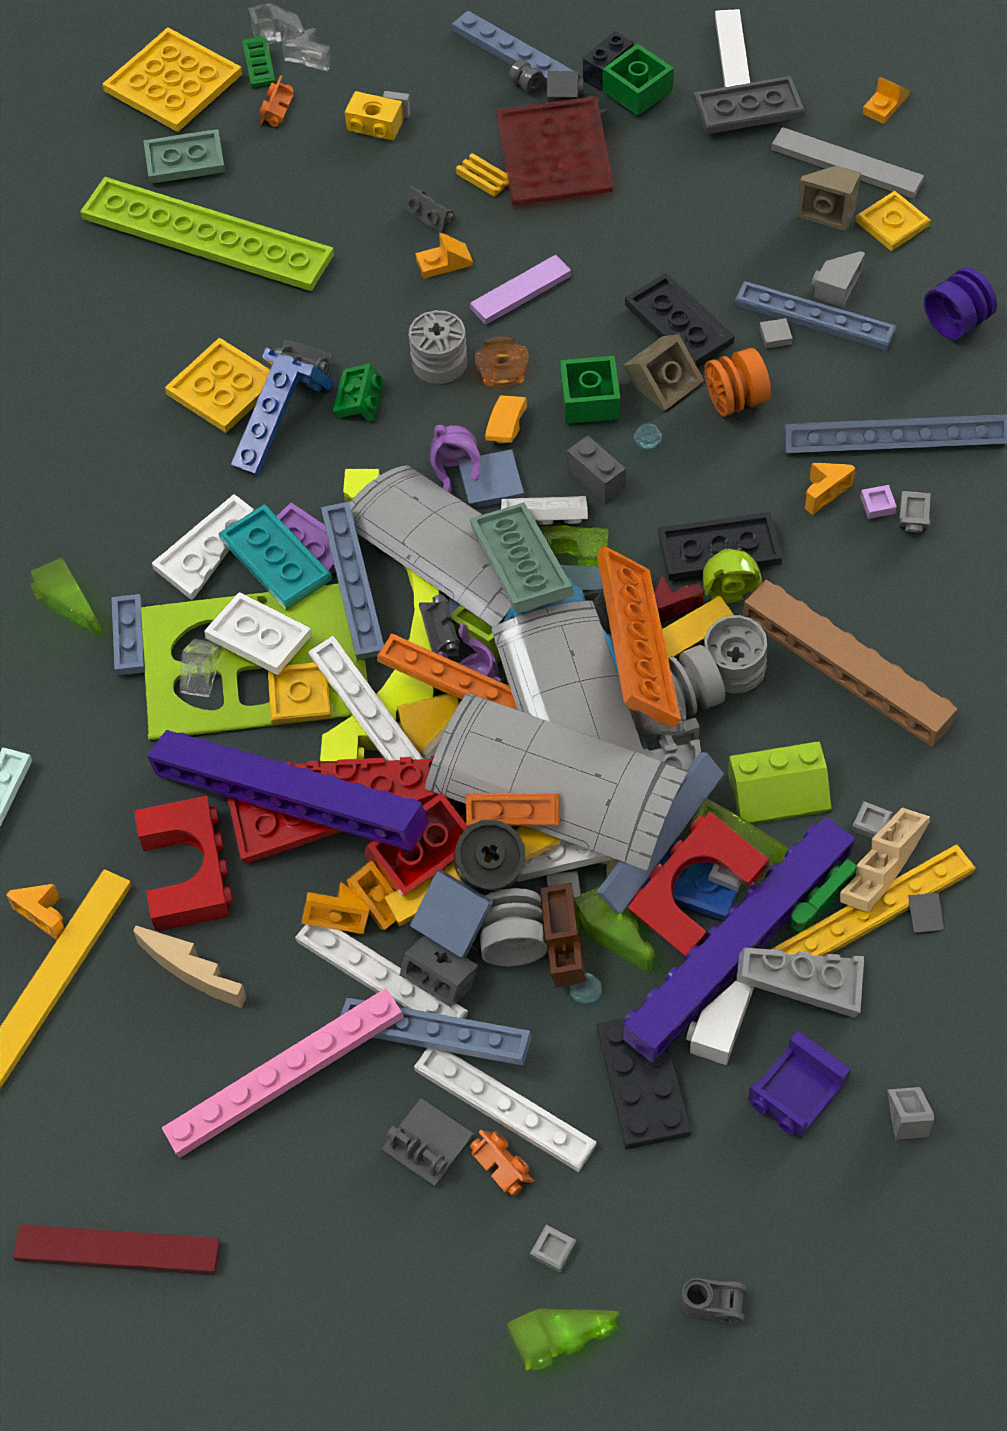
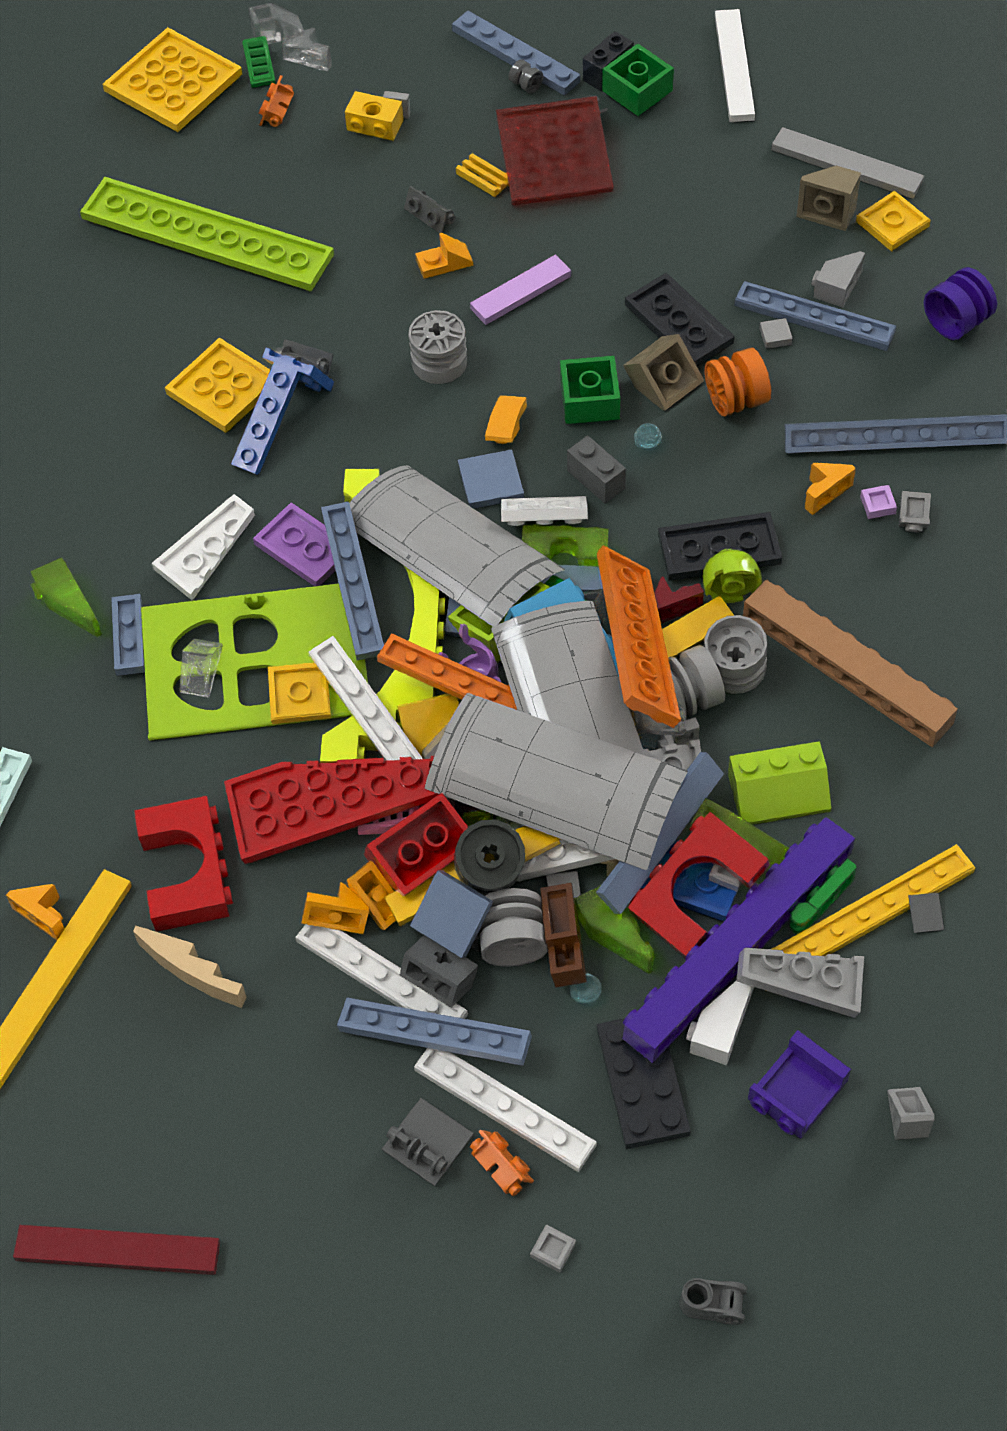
sand green plate [143,129,225,184] -> none
dark purple brick [147,730,429,851] -> none
bright pink plate [162,988,404,1158] -> none
white plate [204,592,312,675] -> none
teal tile [218,504,332,610] -> none
green bracket [332,363,384,422] -> none
dark grey hinge [419,594,460,657] -> none
medium lavender hair [430,425,480,493] -> none
orange tile [466,793,560,826] -> none
sand green plate [470,502,574,613] -> none
clear orange plate [475,337,529,386] -> none
clear neon green slope [507,1308,620,1371] -> none
dark grey brick [547,71,584,106] -> none
dark grey tile [694,76,805,134] -> none
tan slope [840,808,930,912] -> none
light grey tile [851,801,893,839] -> none
light orange slope [862,77,910,124] -> none

